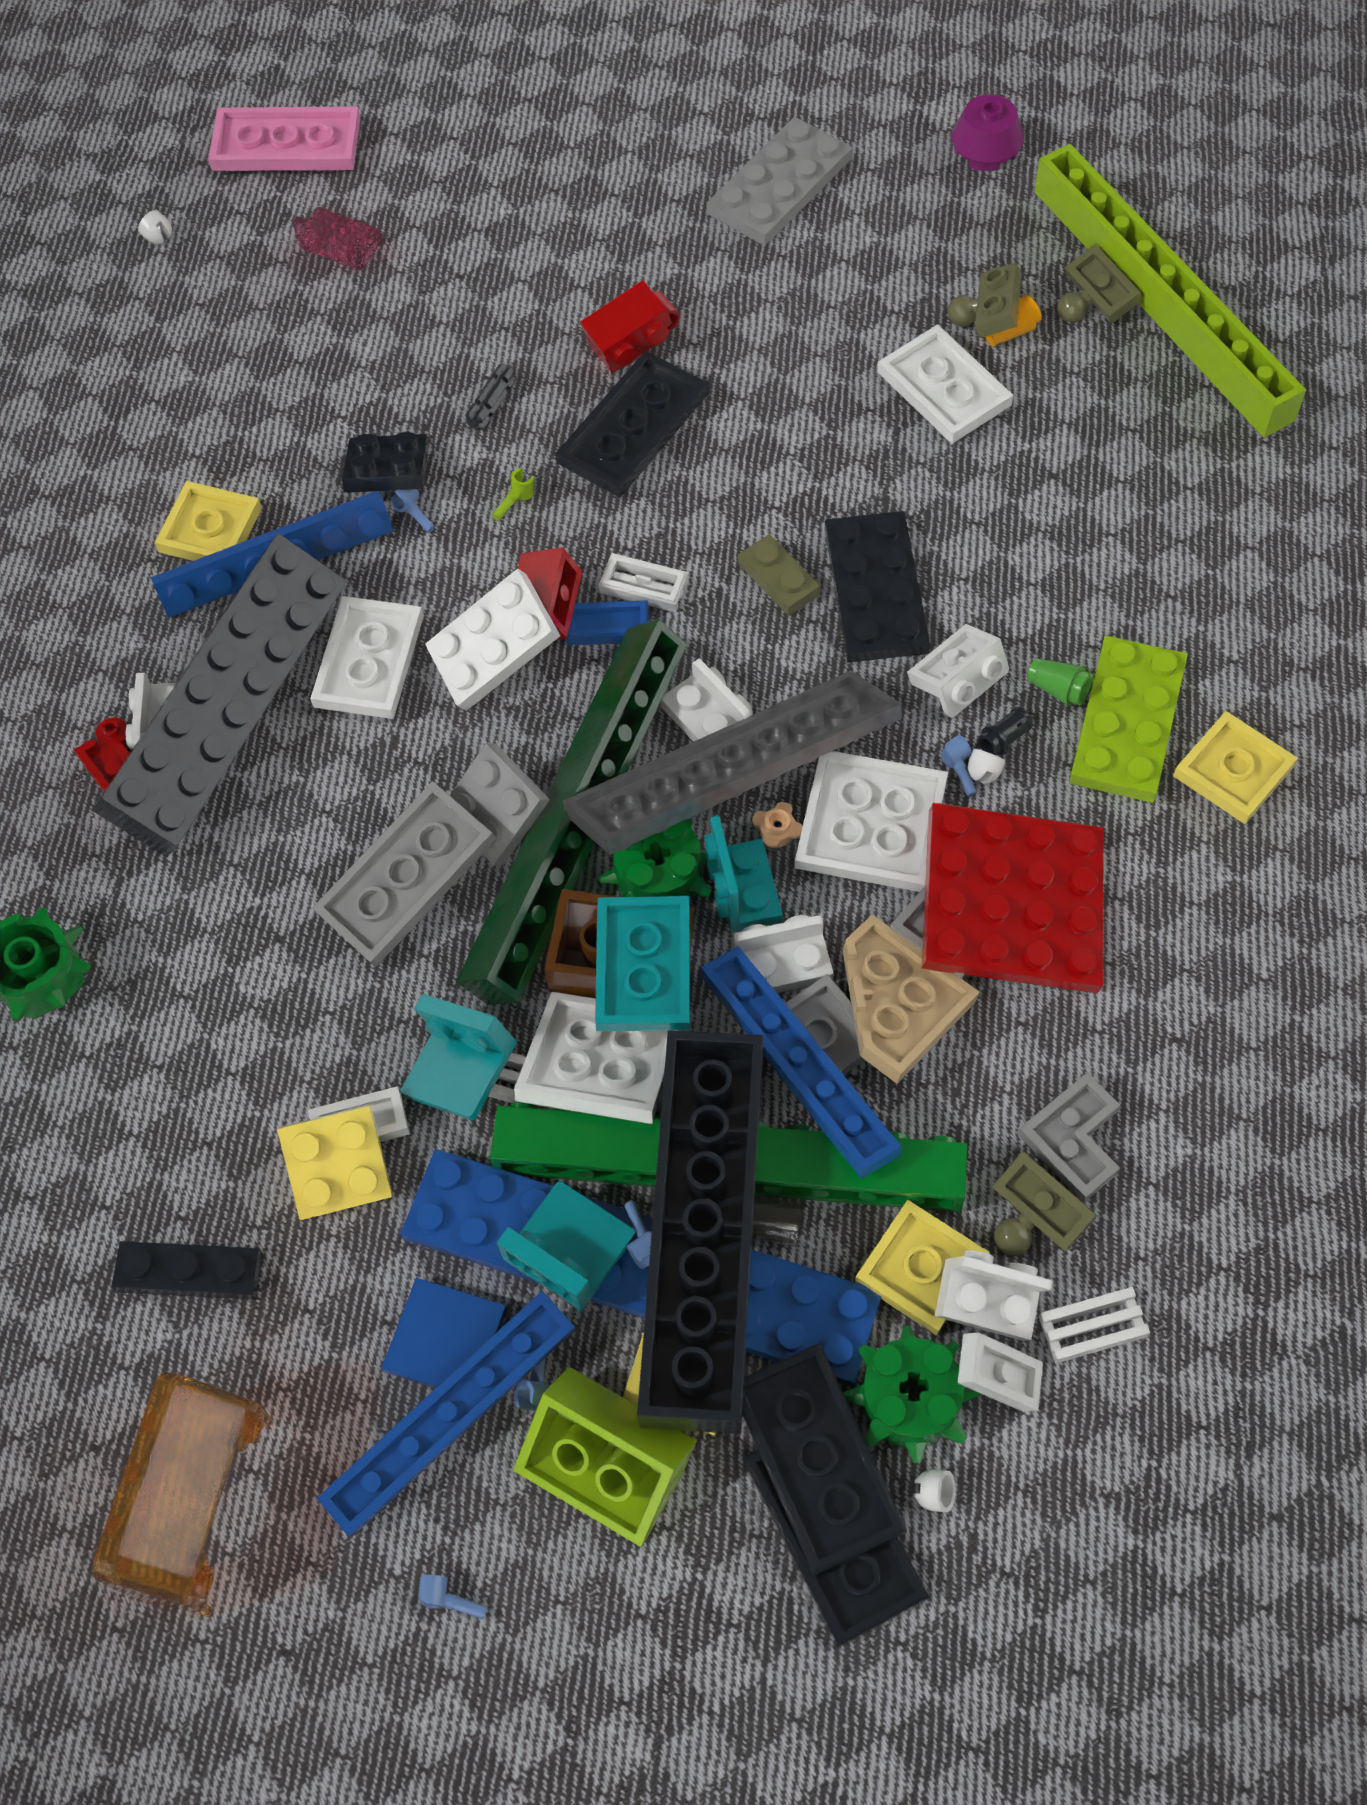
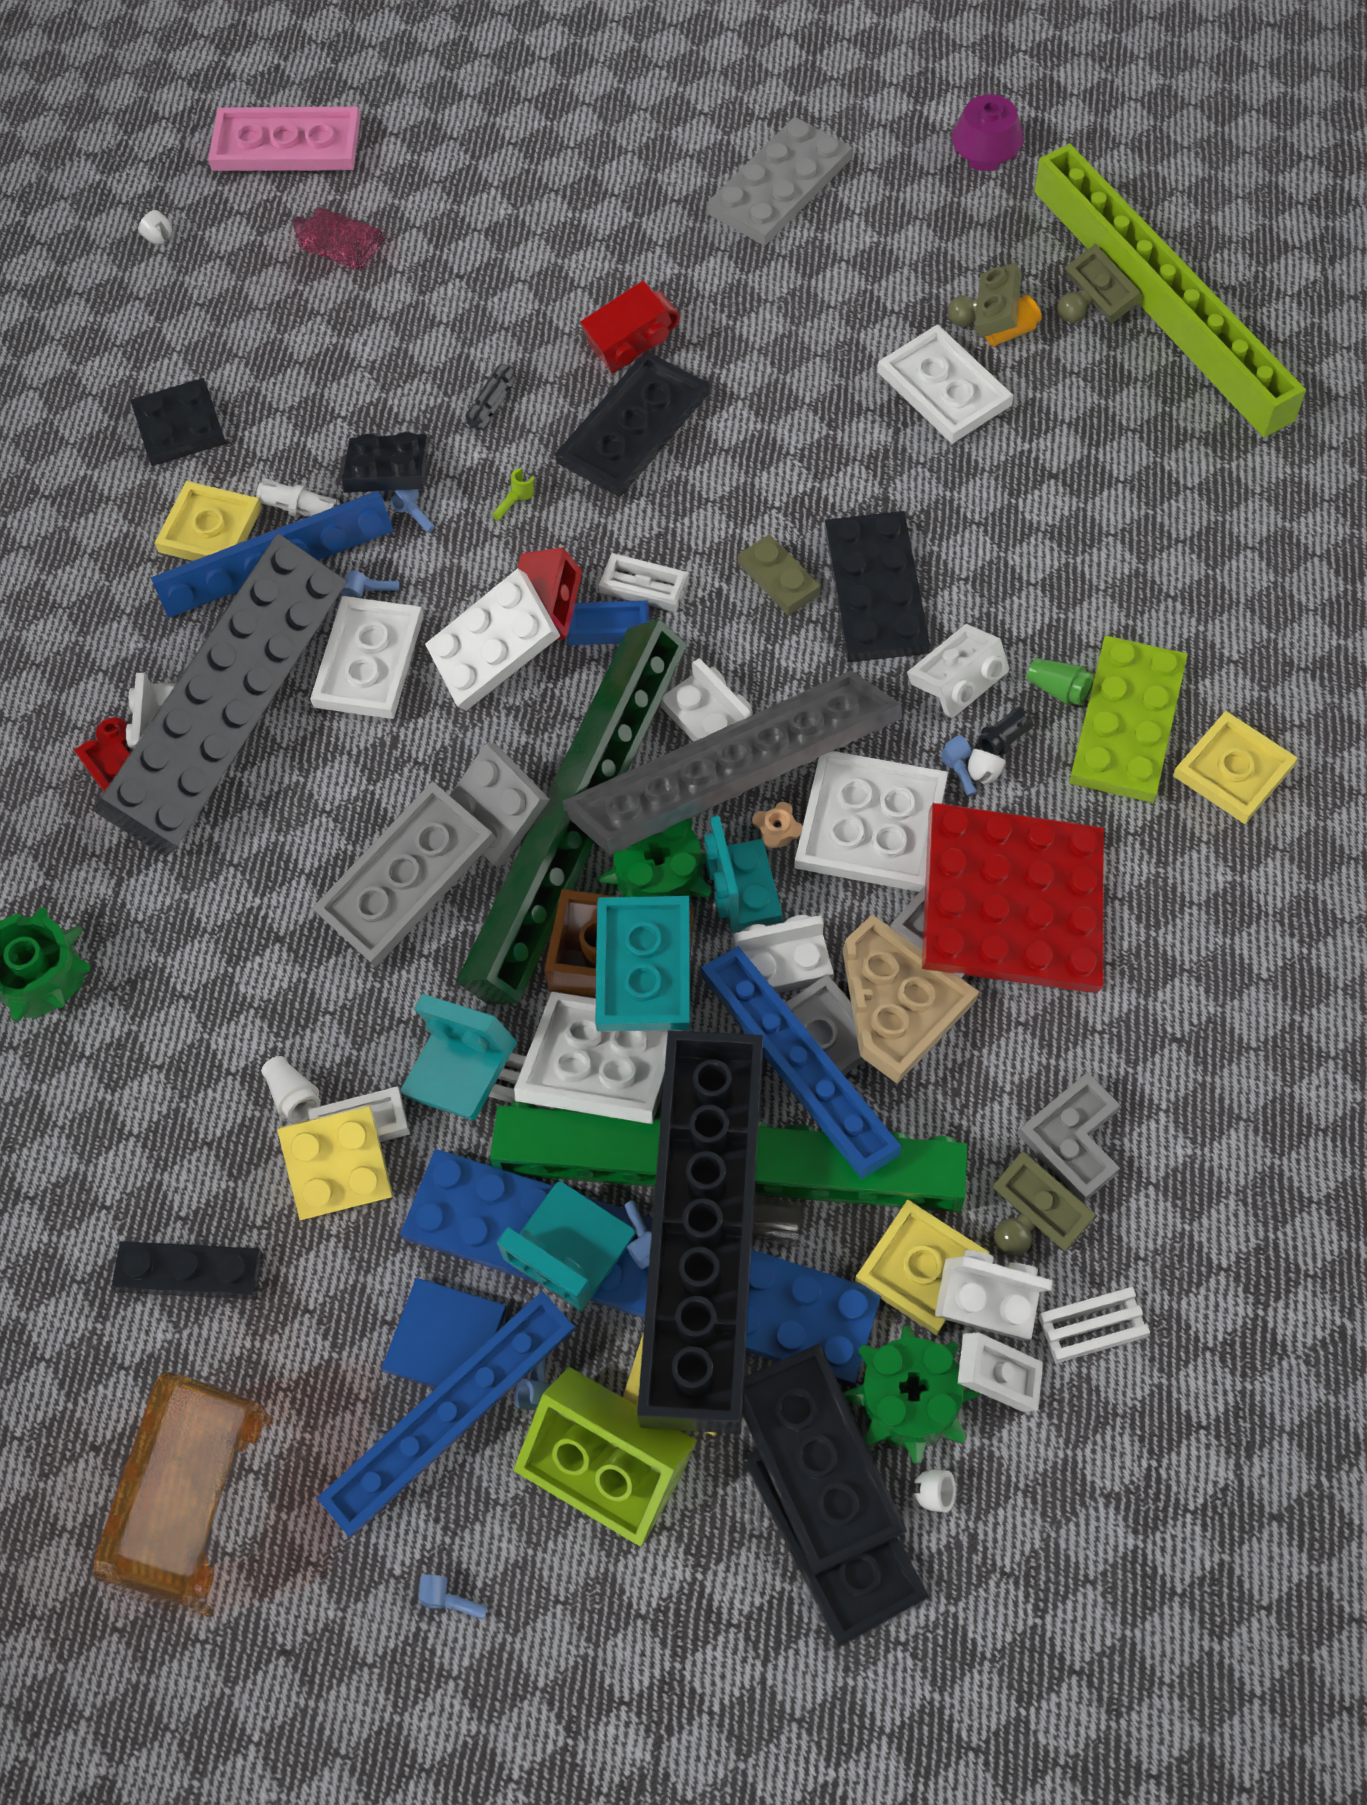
none -> black plate [130,378,226,466]
none -> white pin [256,478,340,518]
none -> white cone [261,1056,320,1123]
none -> medium blue hand [341,570,399,598]

